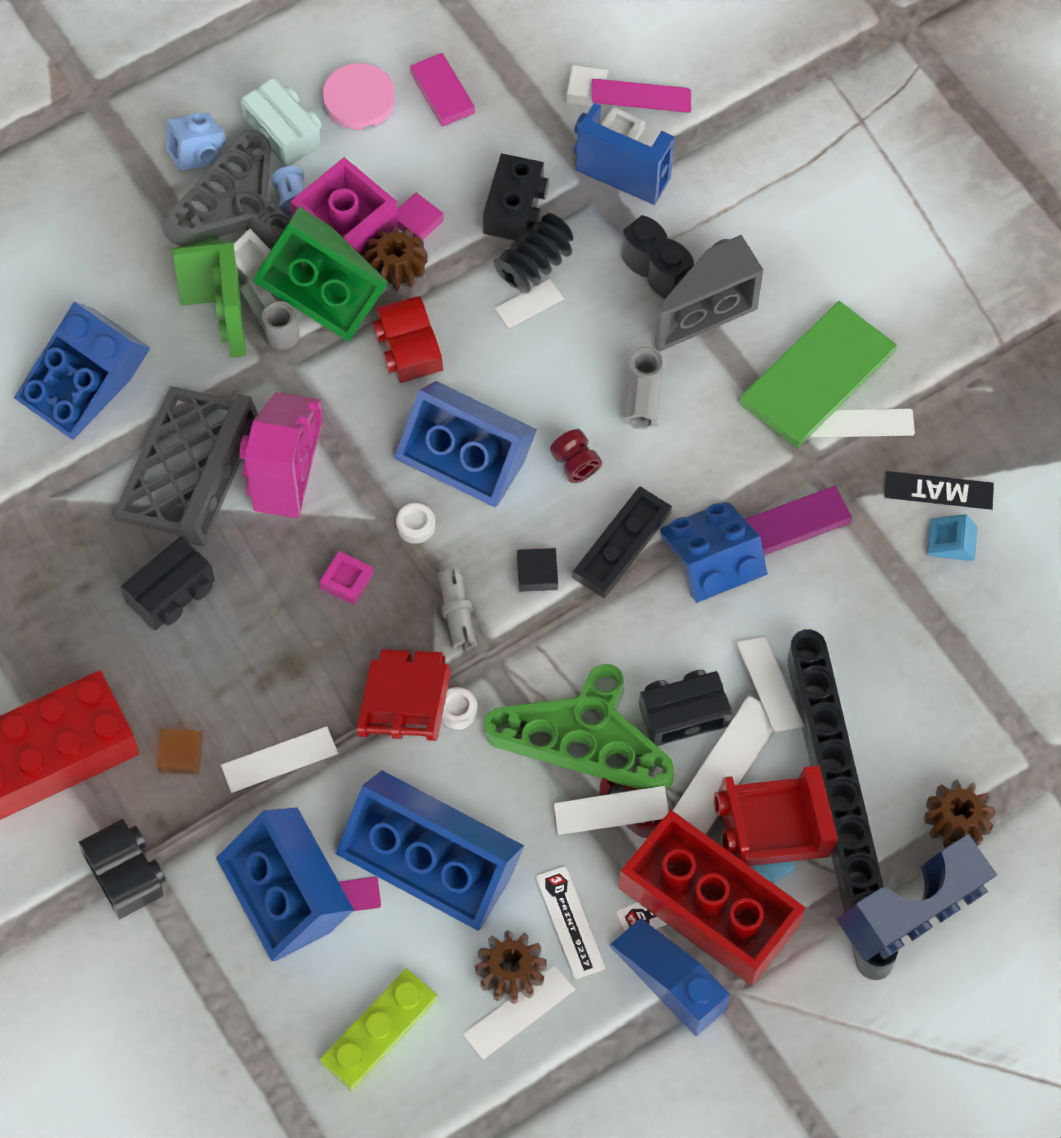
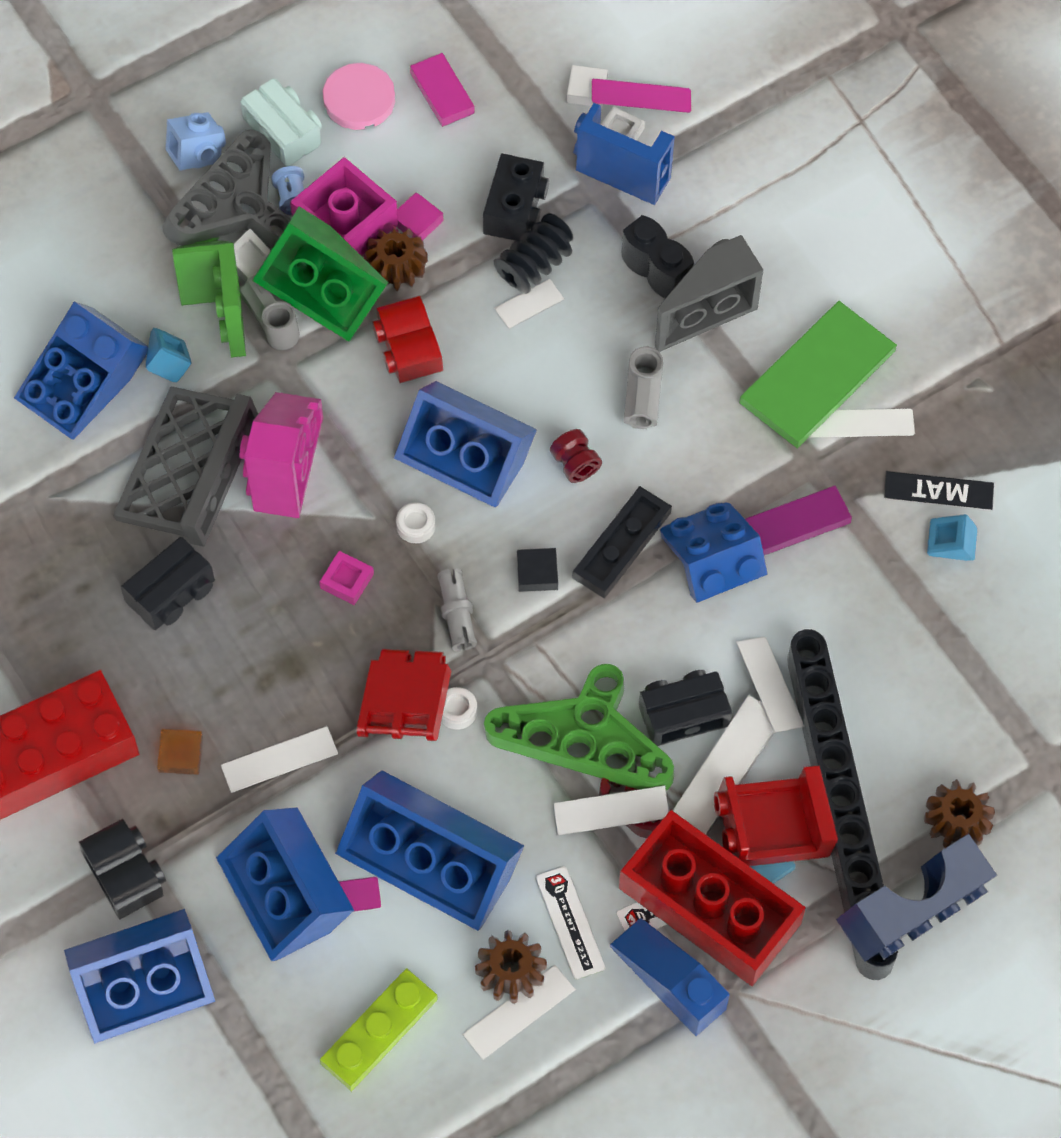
none -> blue slope [64,909,216,1044]
none -> dark azure slope [146,327,192,382]

